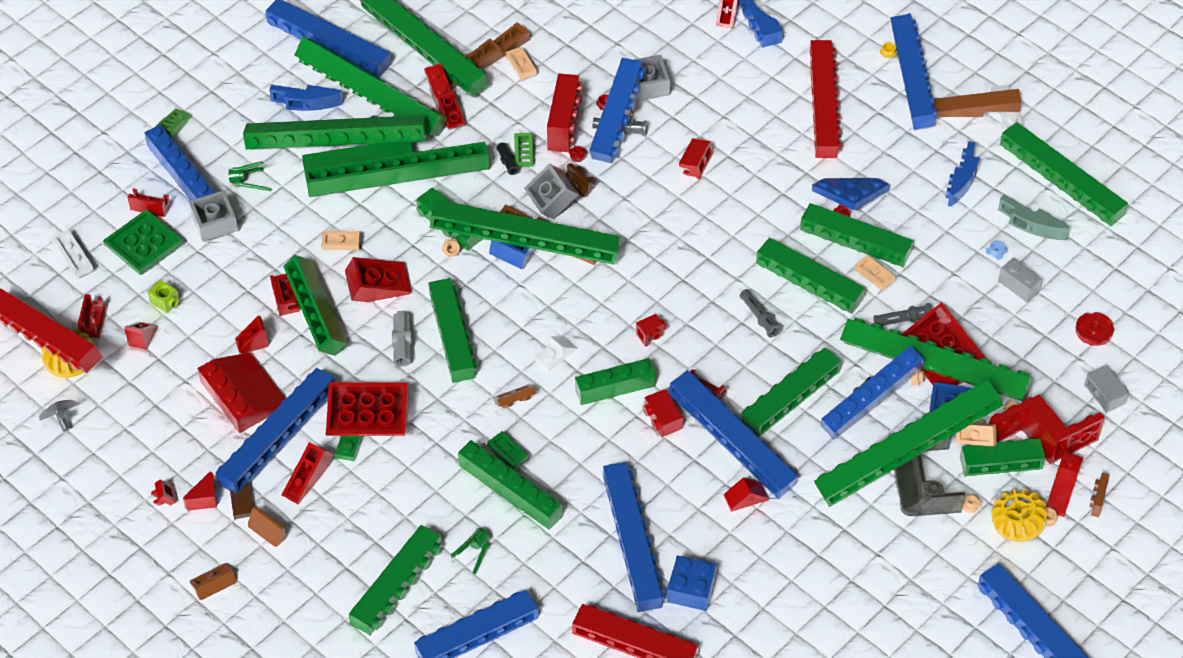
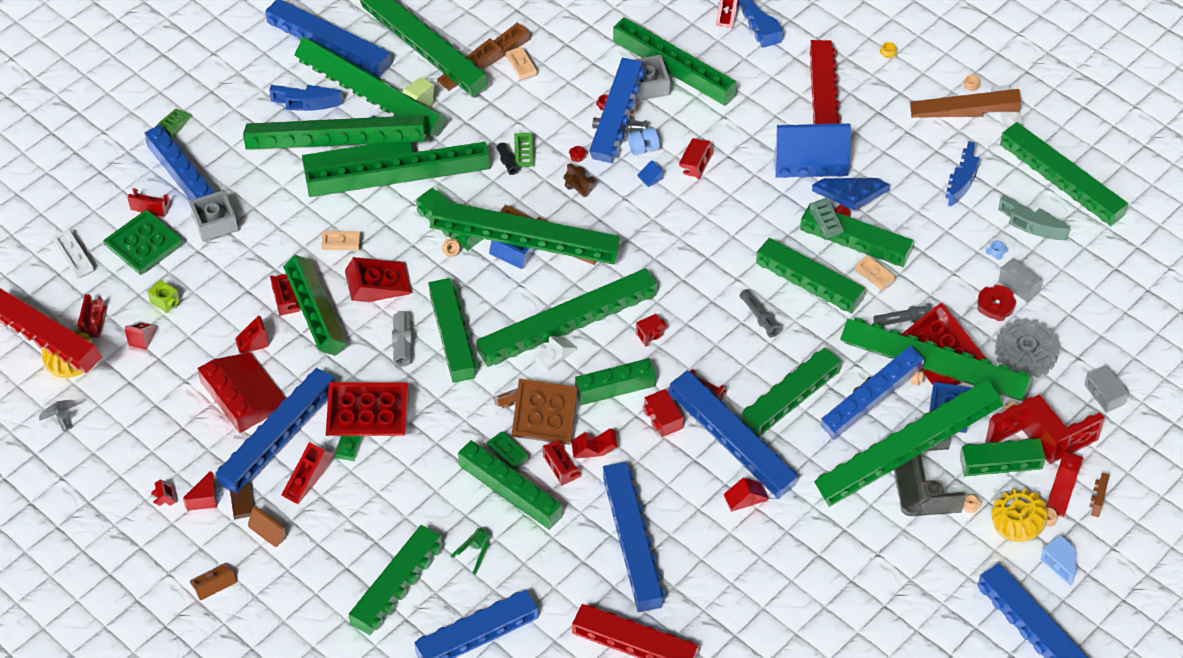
green plant [228,161,272,191] -> none
red slope [424,63,465,130] -> none
light grey brick [524,163,579,219] -> none
red brick [547,73,583,153] -> none
blue brick [667,555,717,611] -> none
blue brick [890,13,937,130] -> none
light nougat slope [956,420,997,446] -> none
red tile [1075,312,1114,346] -> none
none -> yellowish green slope [402,77,434,106]
none -> green brick [476,268,657,367]
none -> dark orange plate [511,378,577,445]
none -> red hinge [543,440,581,486]
none -> red slope [571,428,618,459]
none -> green brick [613,17,736,106]
none -> light blue wheel [628,127,659,156]
none -> blue slope [637,160,663,187]
none -> blue slope [774,123,851,178]
none -> sand green slope [810,198,844,238]
none -> light nougat plate [963,74,980,91]
none -> red plate [977,285,1016,321]
none -> light grey piece [995,318,1060,378]
none -> light blue slope [1040,535,1076,586]

